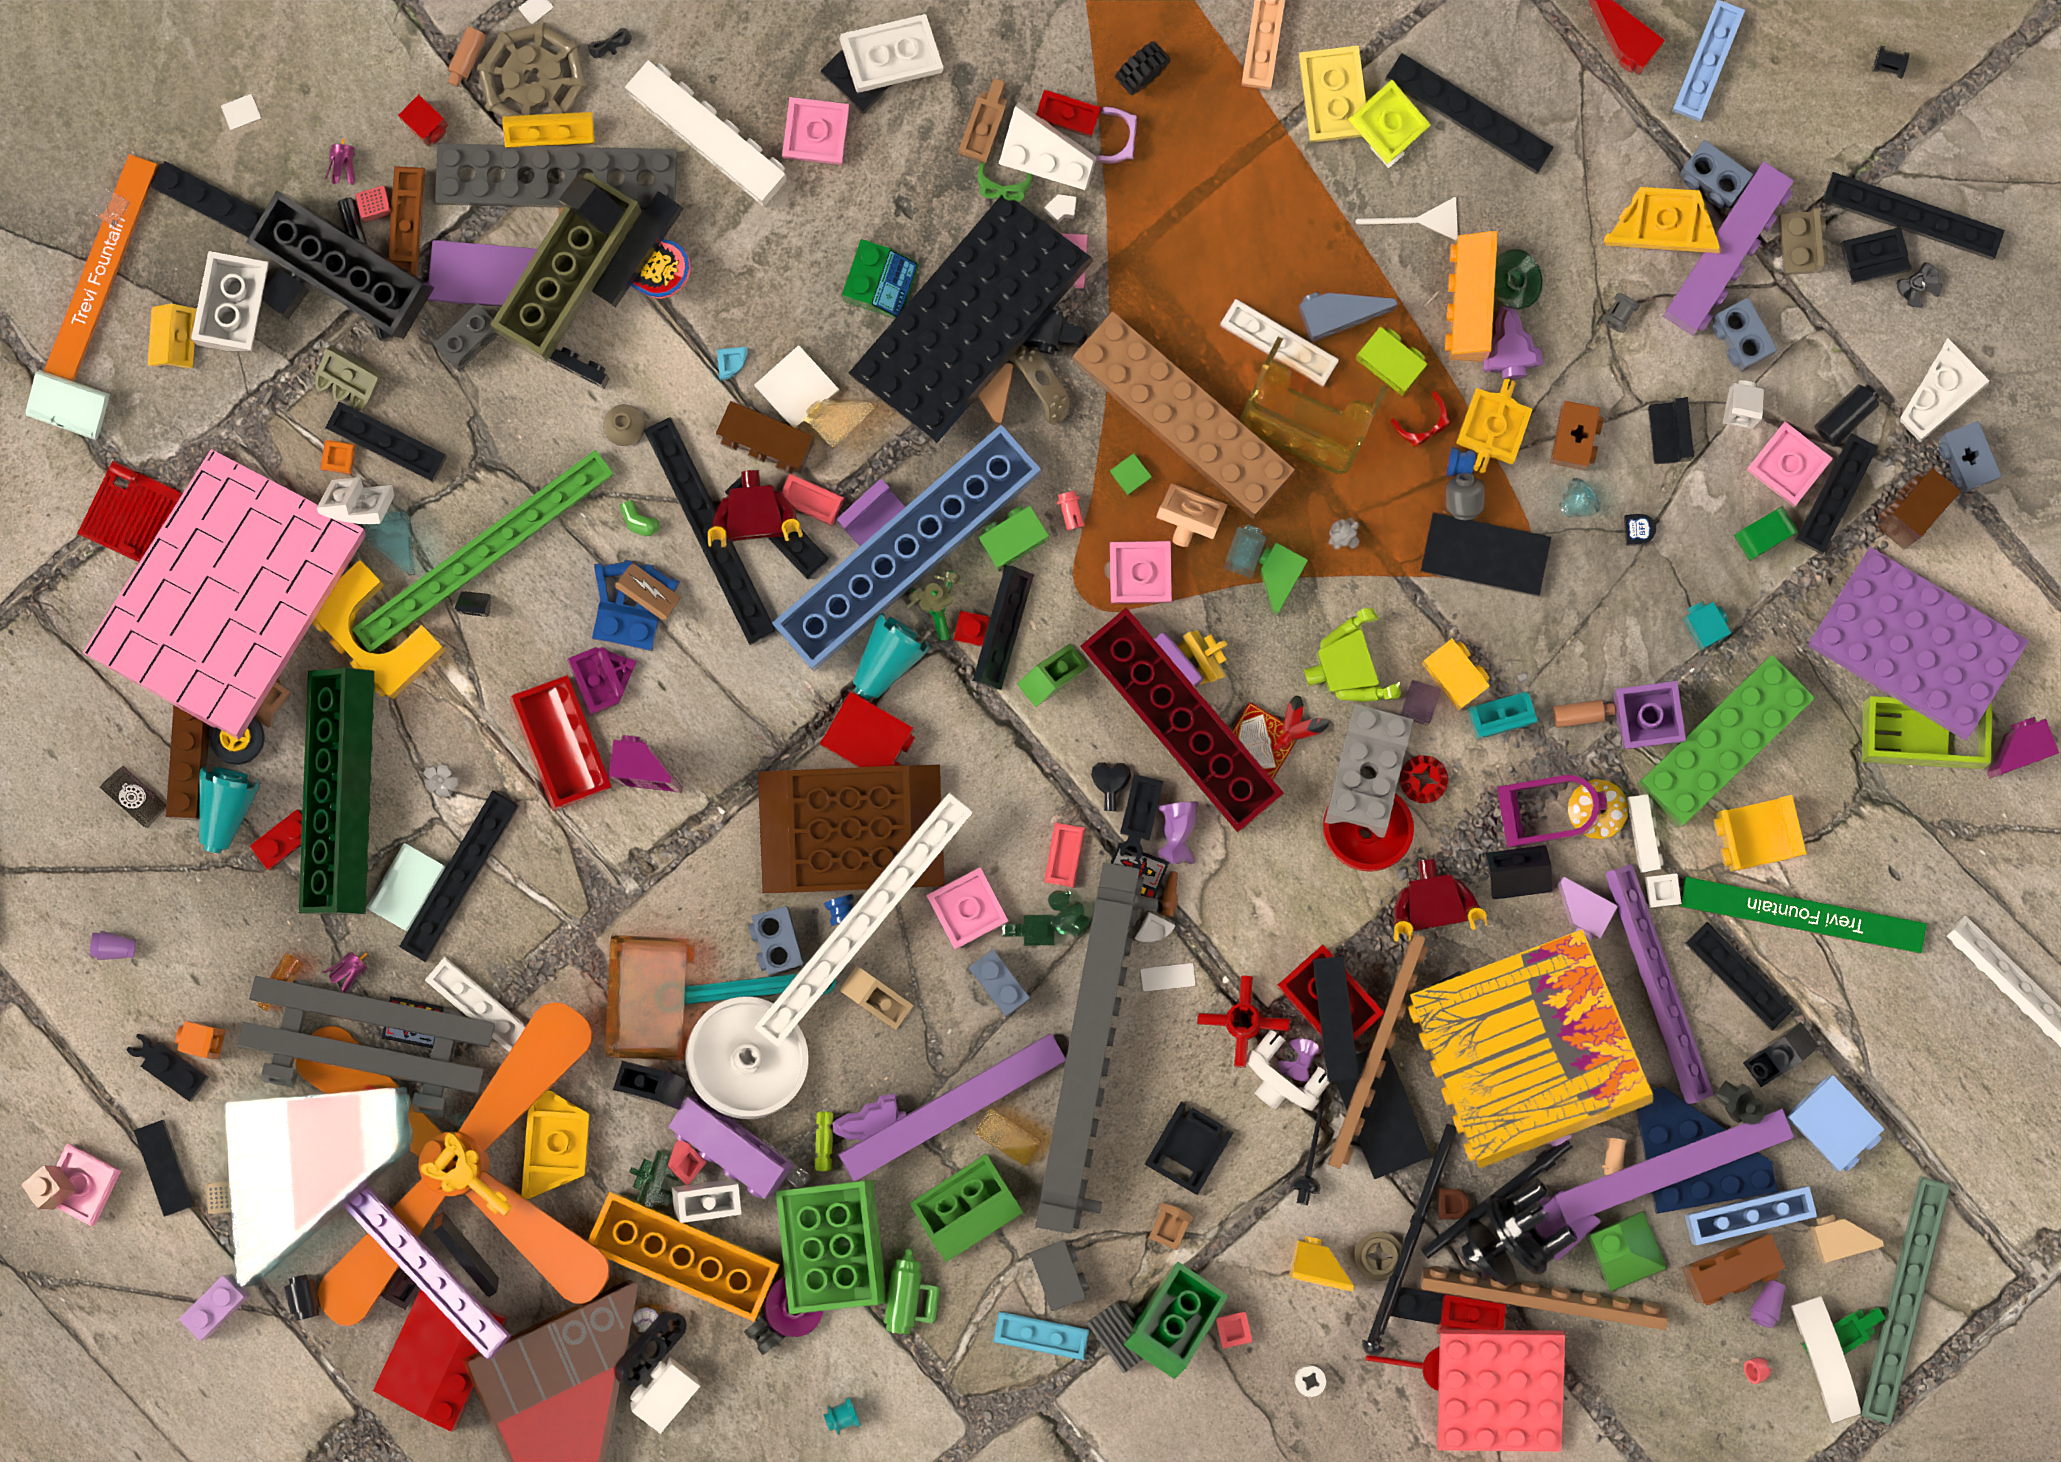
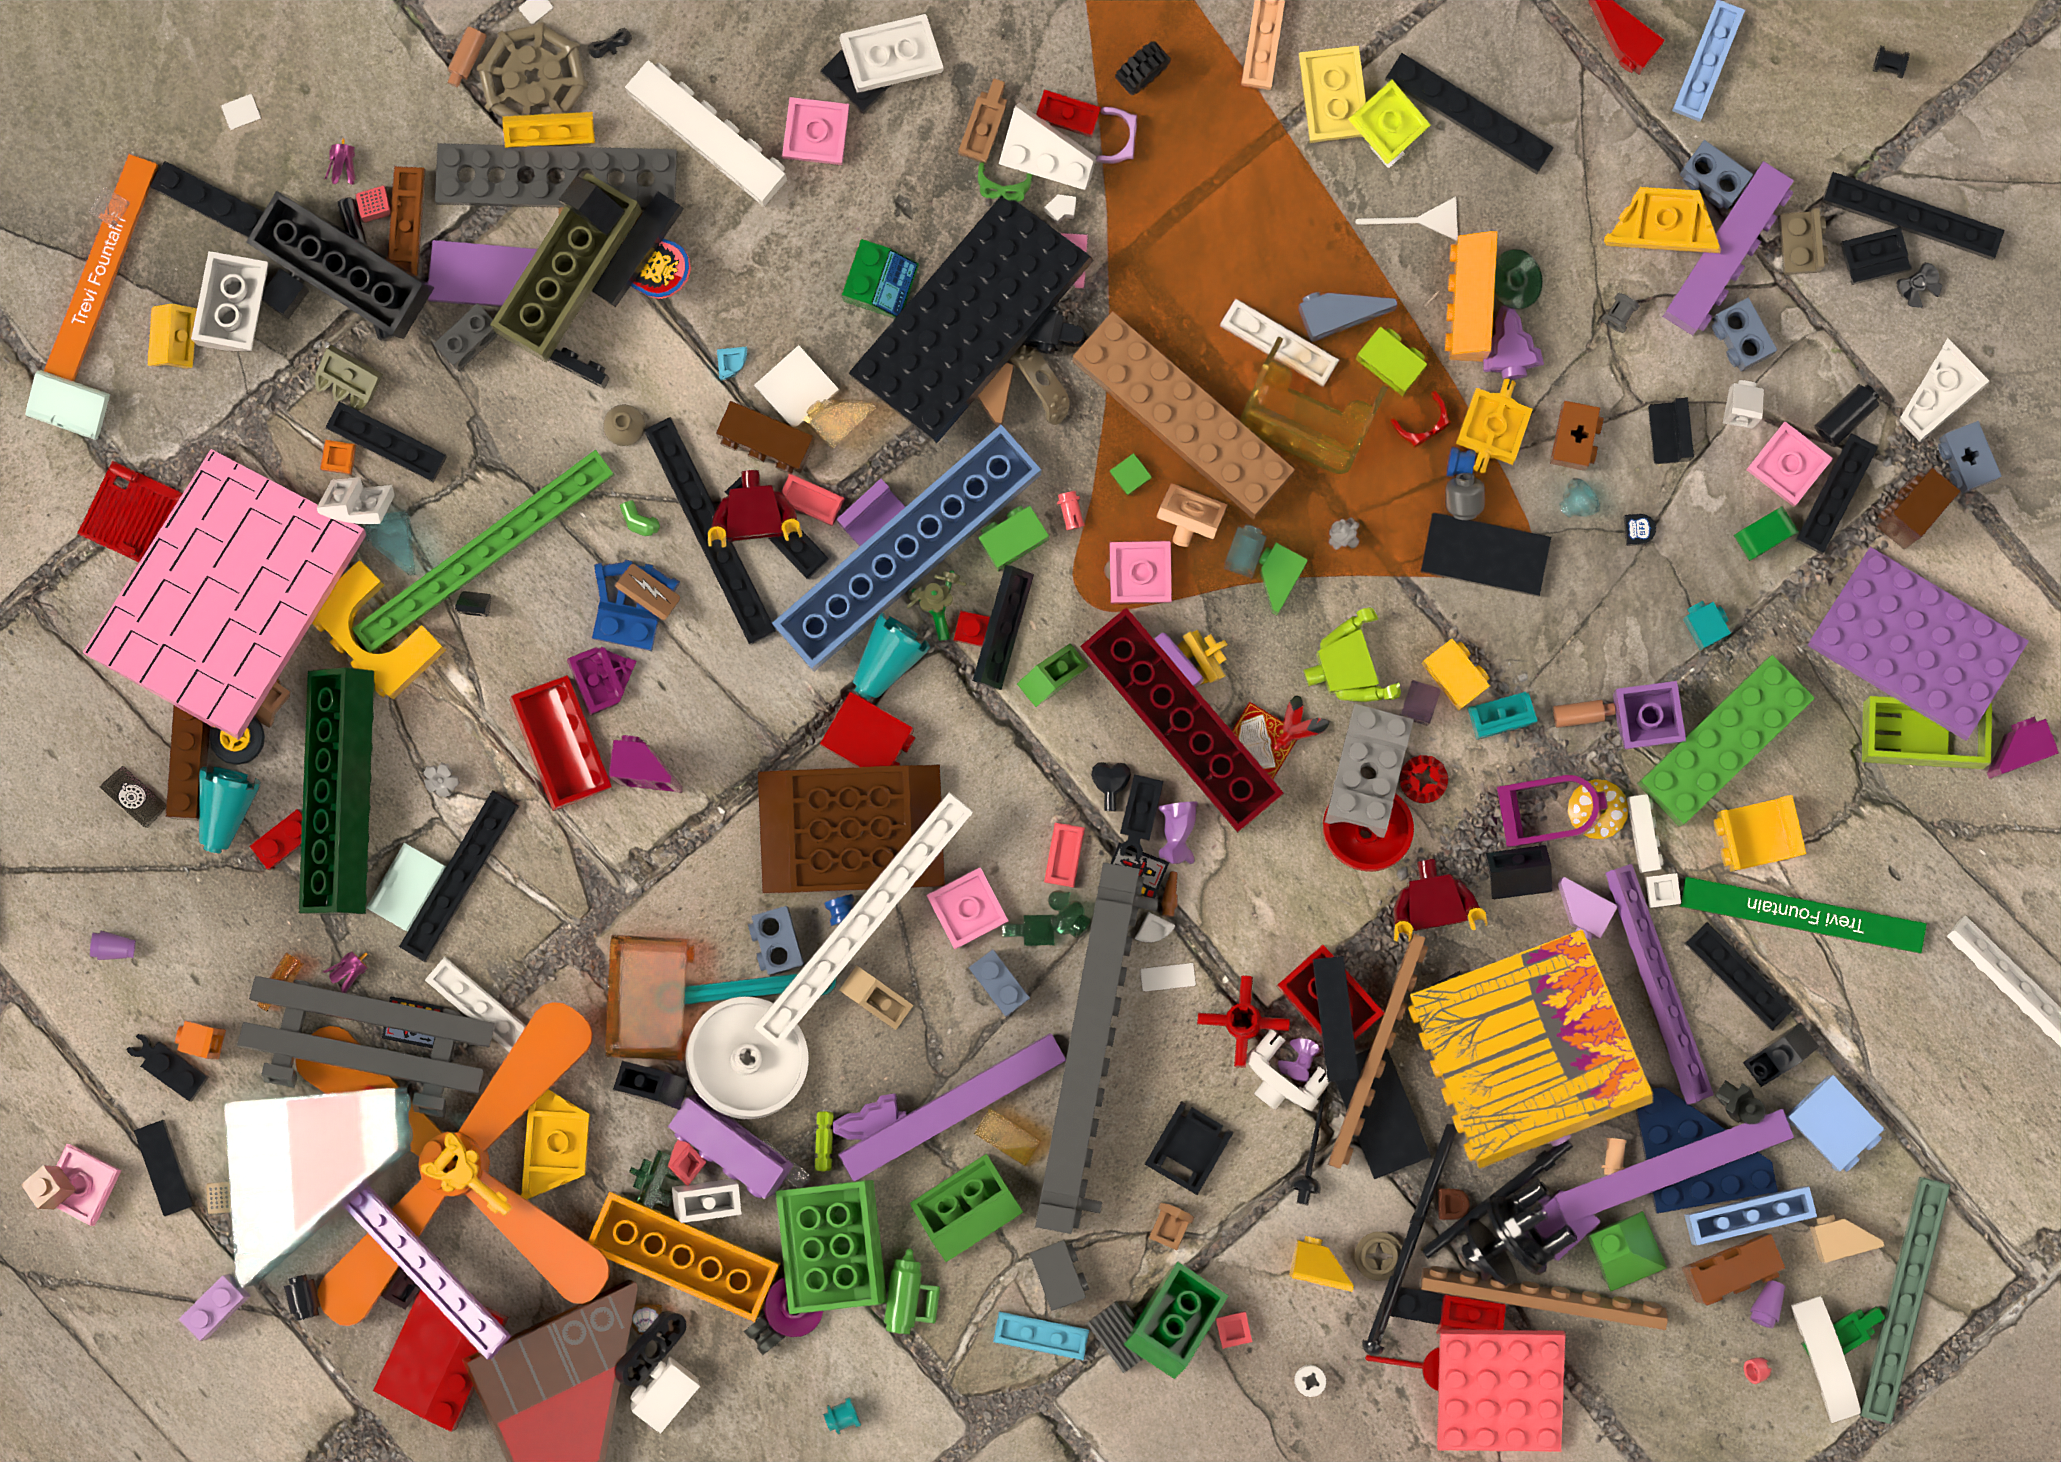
red brick [398,94,448,147] -> none
black tile [433,1211,499,1297] -> none

